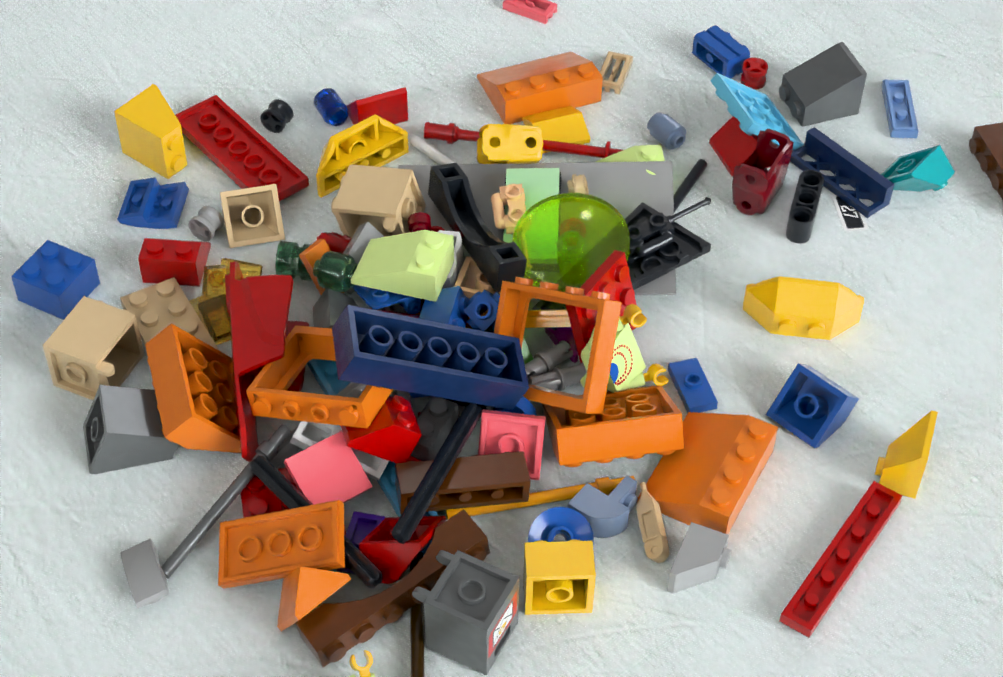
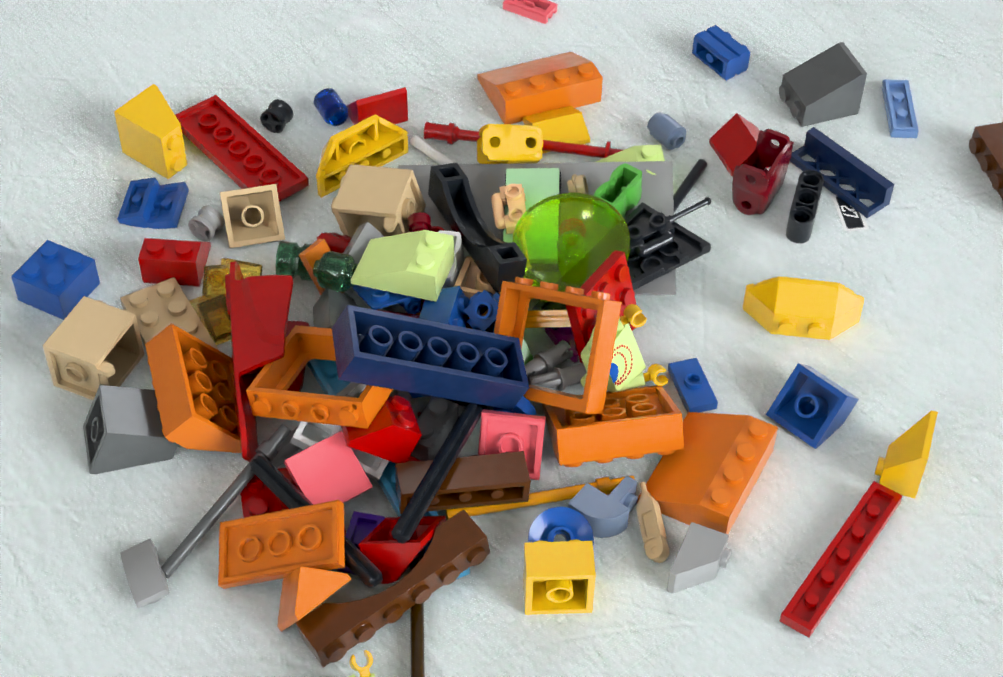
dark grey container [412,550,520,675] -> none
tan tile [600,51,633,94] -> none
medium azure plate [710,73,804,151] -> none
red wheel [740,57,768,90] -> none
teal slope [881,145,955,192] -> none
none -> bright green brick [593,163,642,229]

